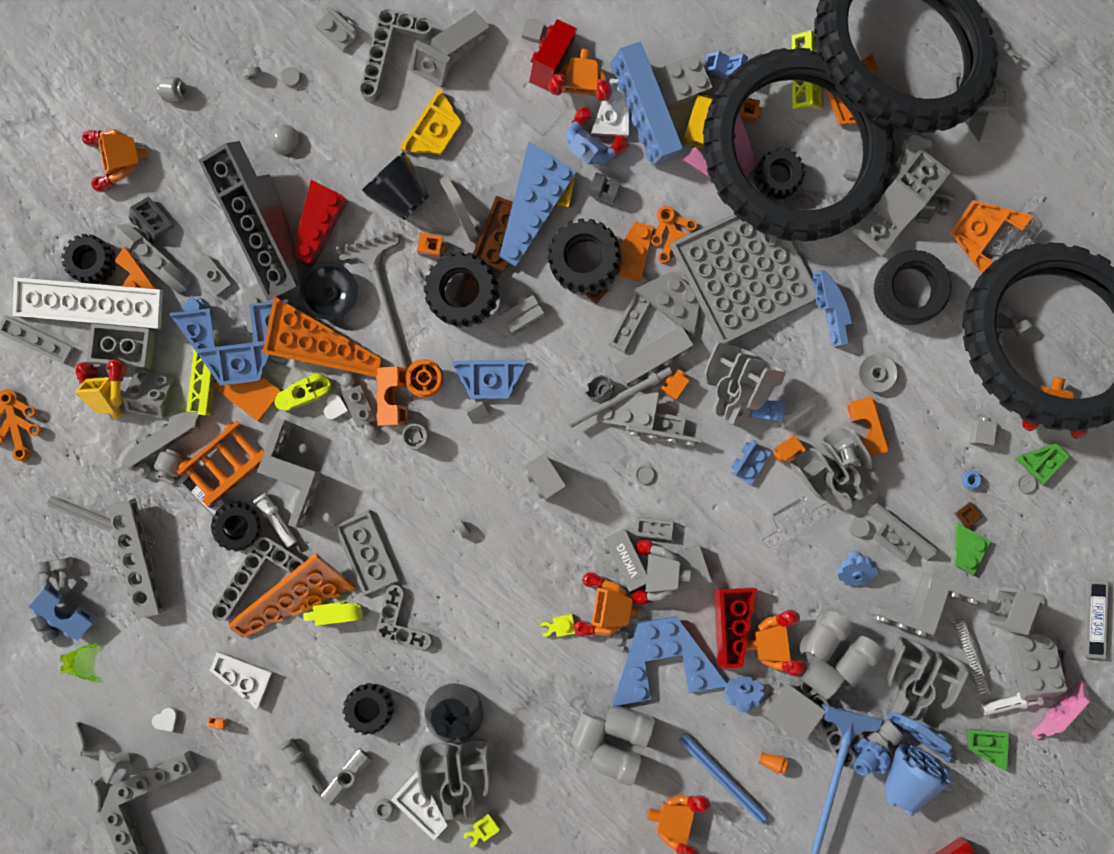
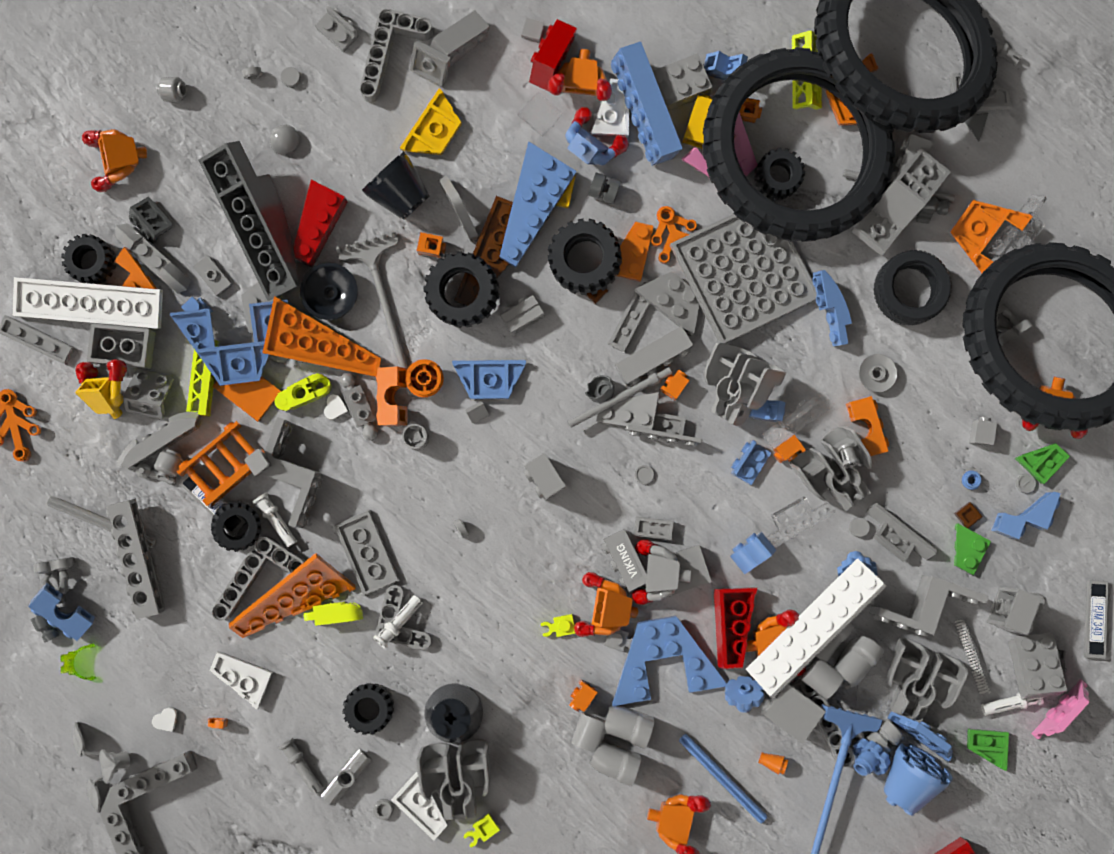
none -> light grey slope [244,448,272,476]
none -> white pin [373,595,423,649]
none -> orange brick [569,679,598,712]
none -> medium blue brick [730,532,776,574]
none -> white plate [746,558,886,698]
none -> medium blue arch [991,492,1061,539]

